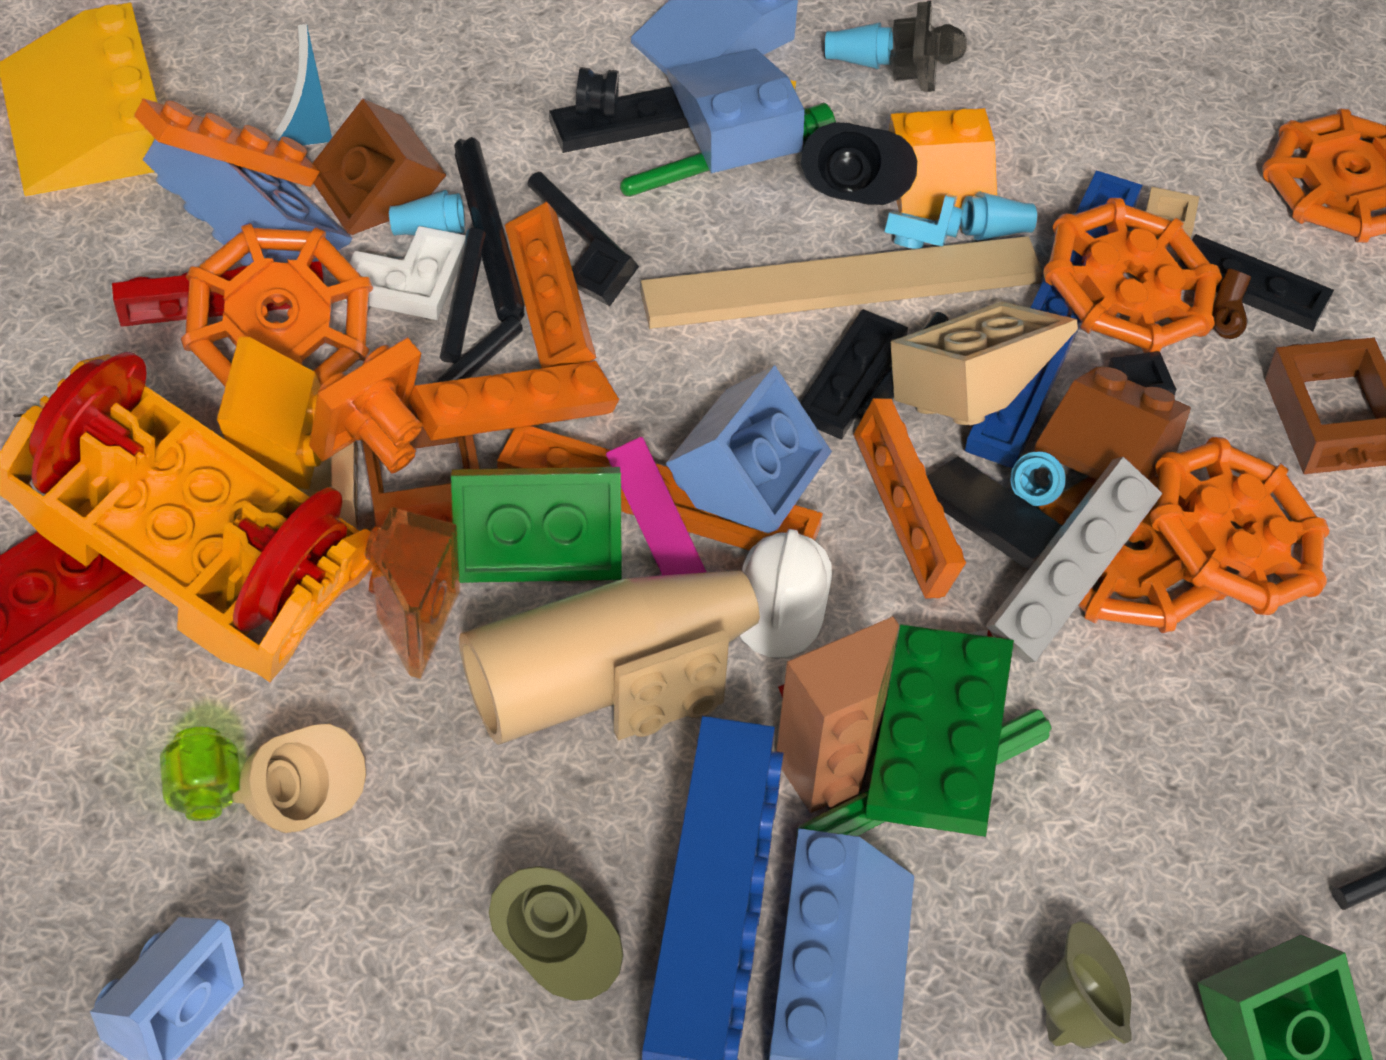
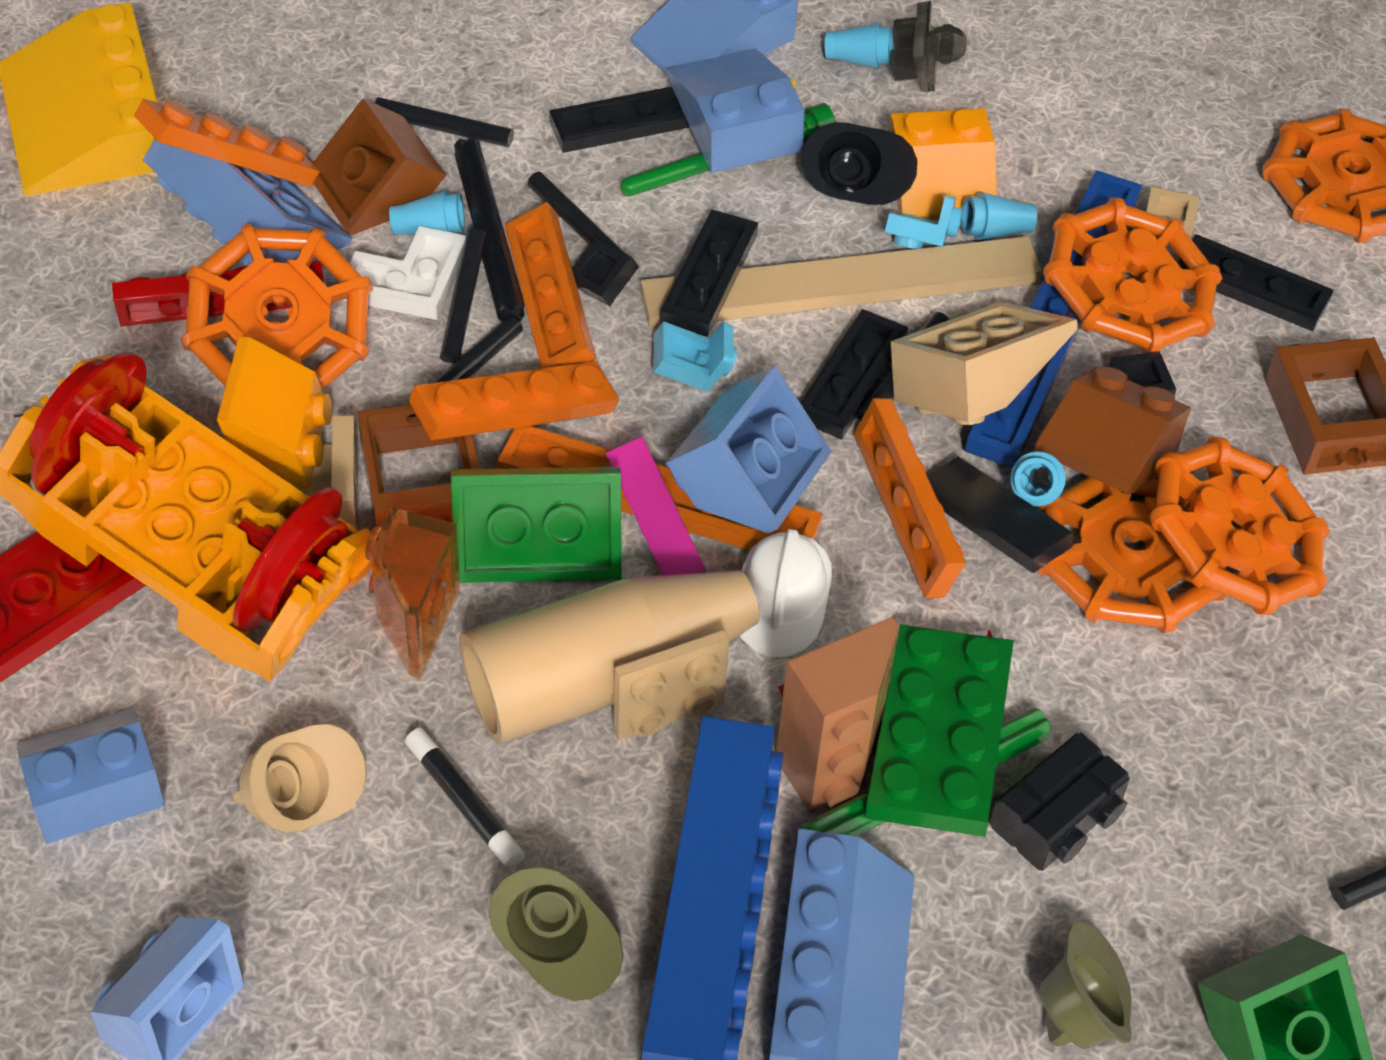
clear neon green head [160,726,240,821] -> none
dark azure sticker [270,24,332,146] -> none
orange plate [309,337,423,474] -> none
black wheel [576,67,619,118] -> none
light grey plate [986,457,1163,663] -> none
reddish brown arm [1212,268,1251,339] -> none
none -> medium blue slope [17,707,165,844]
none -> black bar [375,97,514,148]
none -> black bar [405,728,525,869]
none -> medium azure bracket [653,321,737,391]
none -> black tile [660,209,759,337]
none -> black brick [990,732,1130,871]

